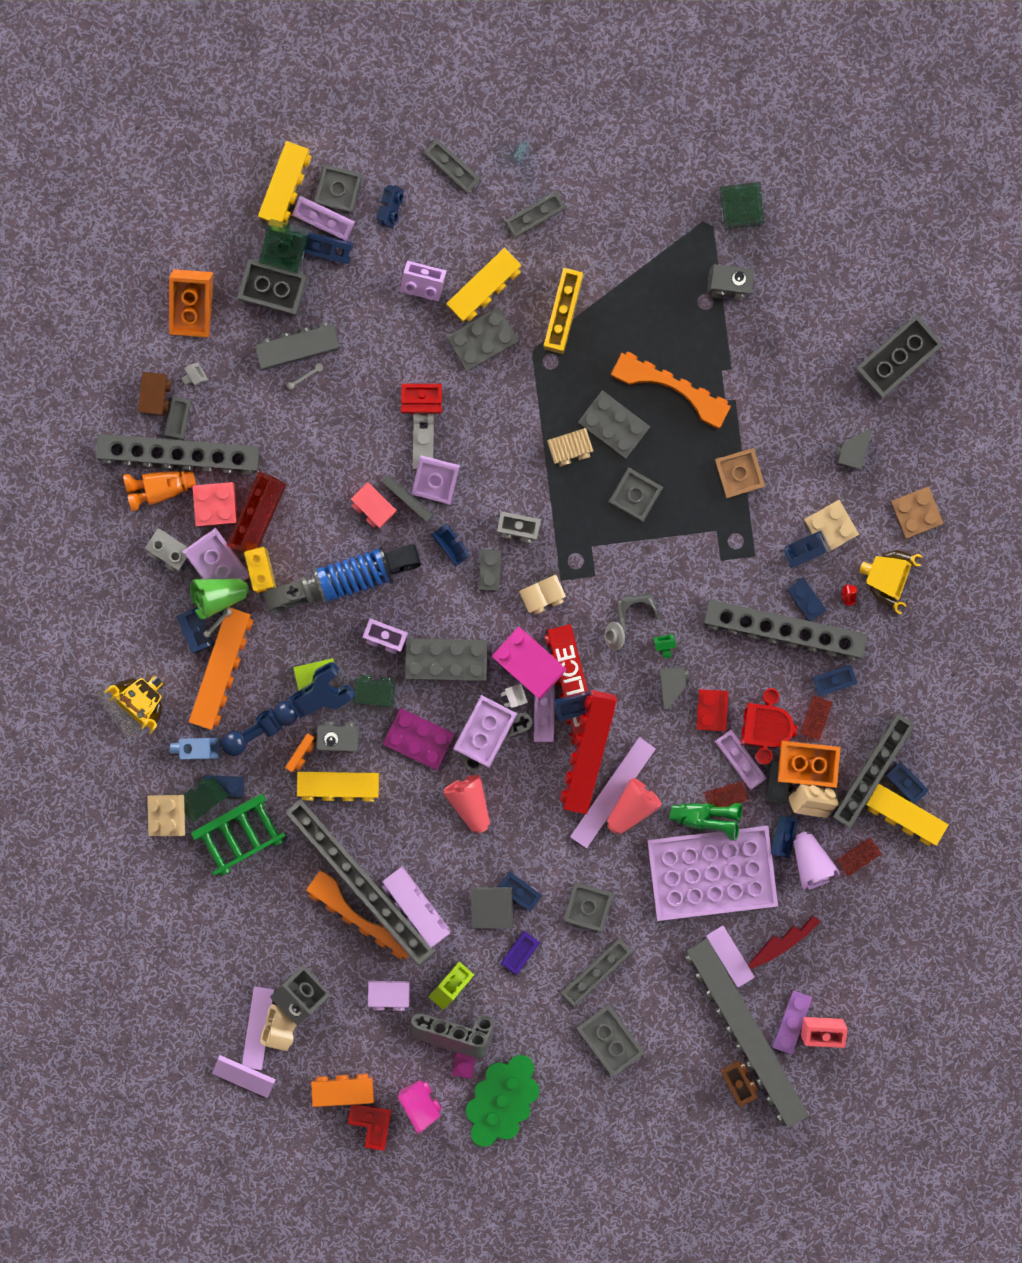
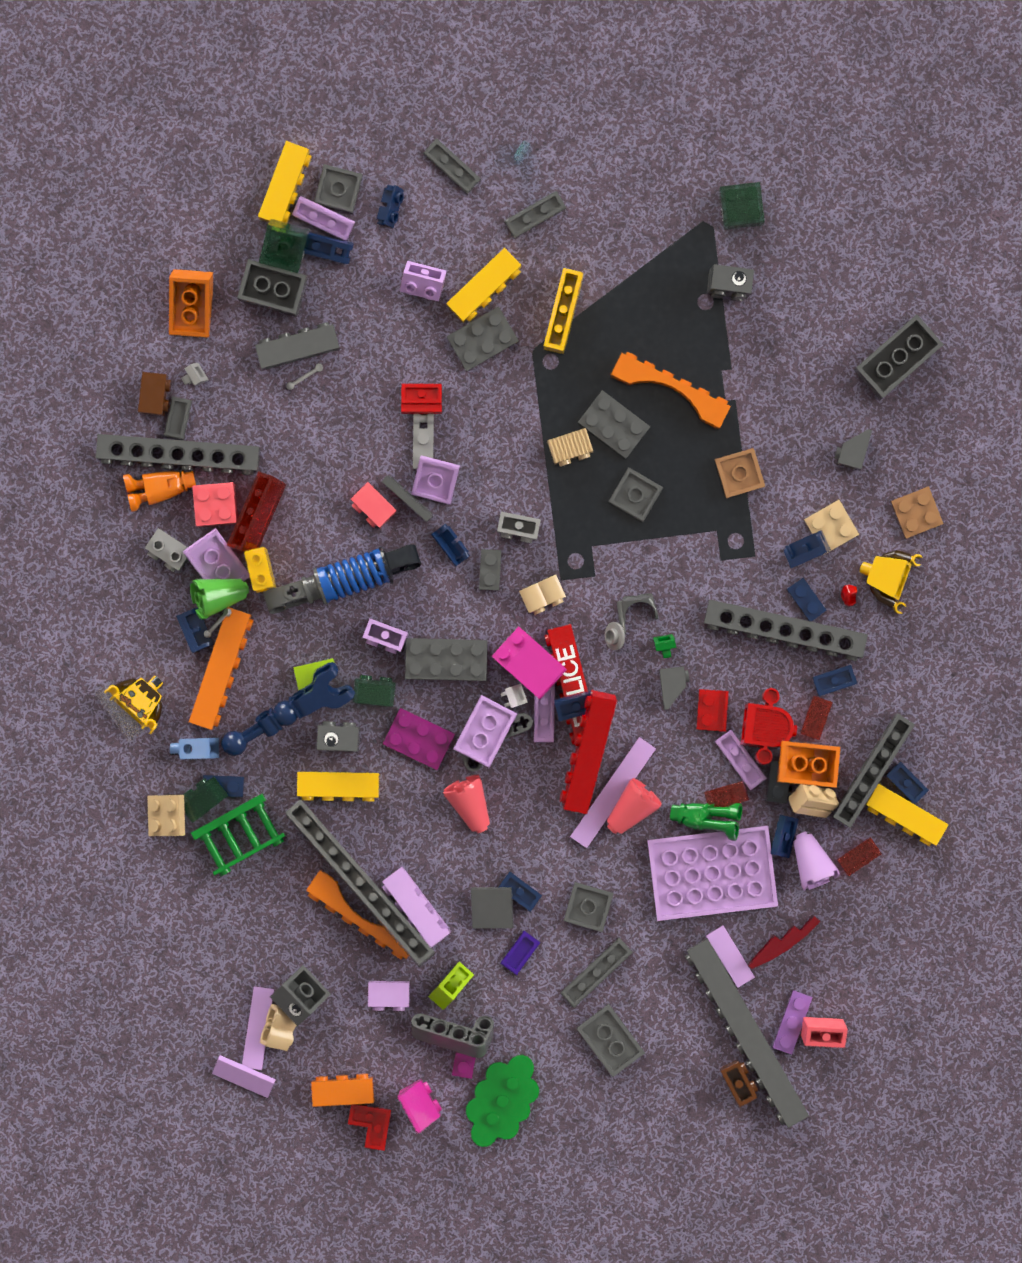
orange plate [285,733,317,772] -> none

